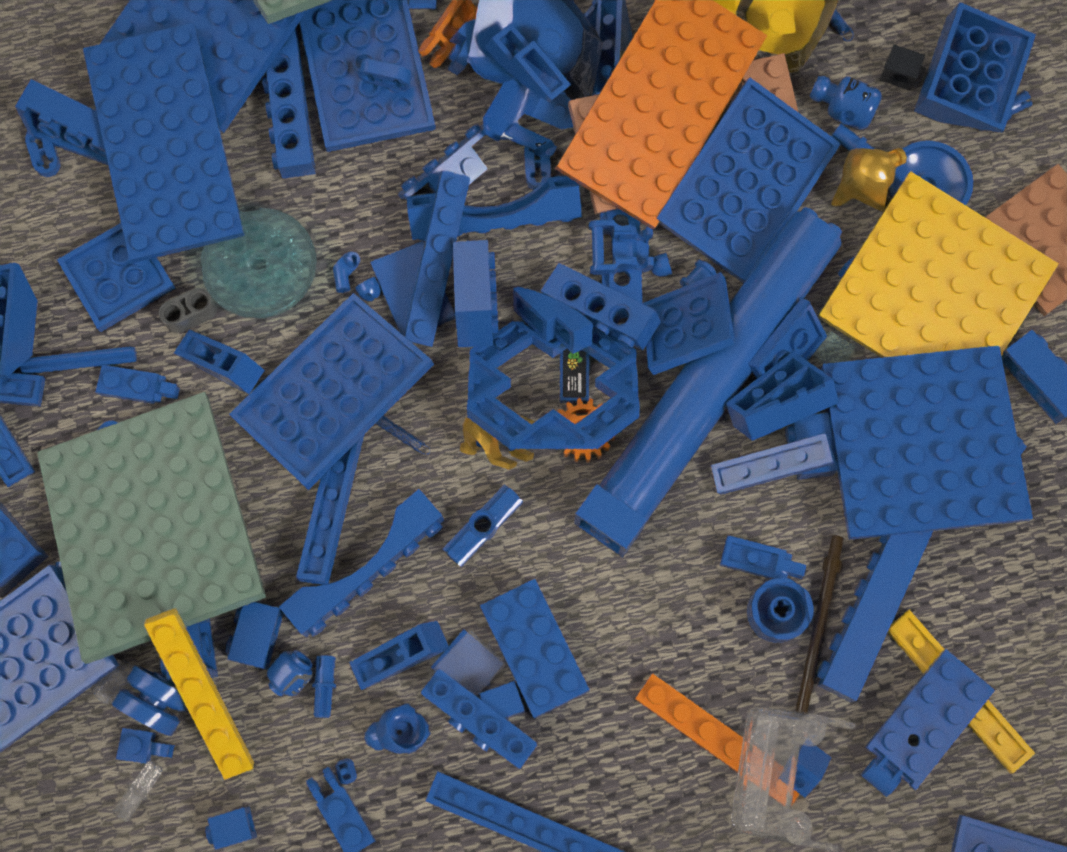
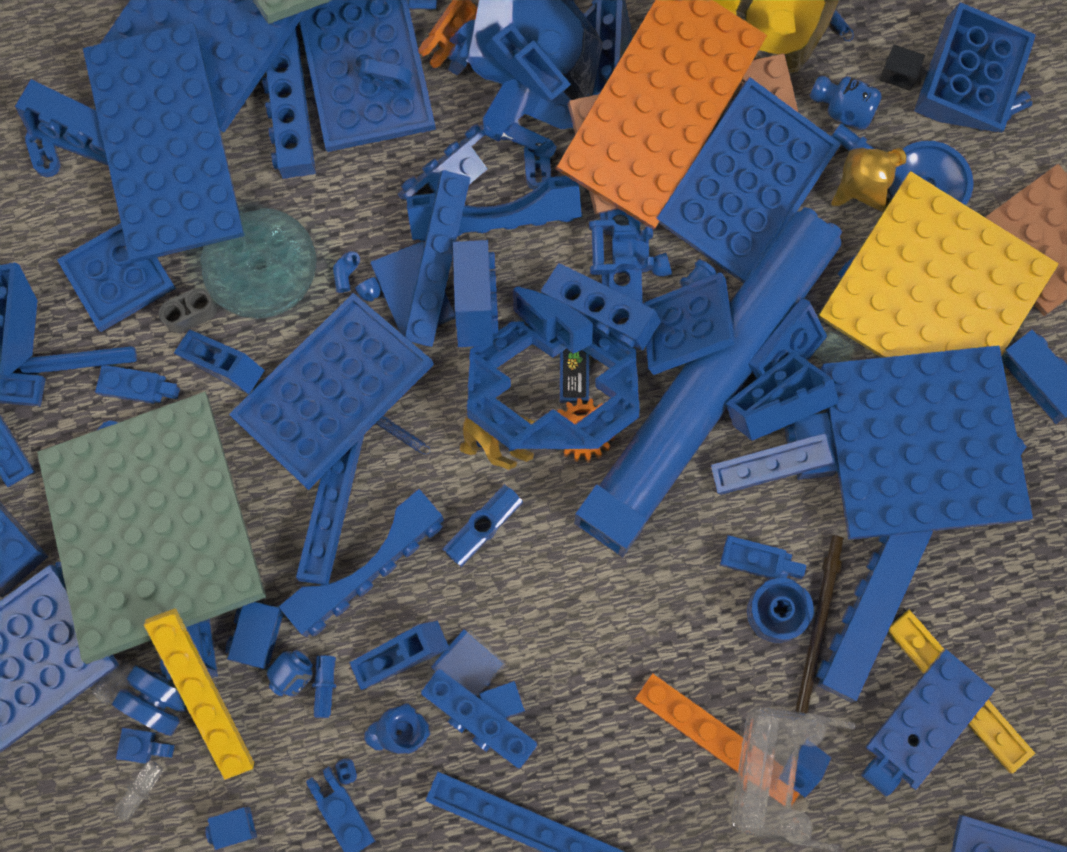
blue brick [480,579,590,719] -> none

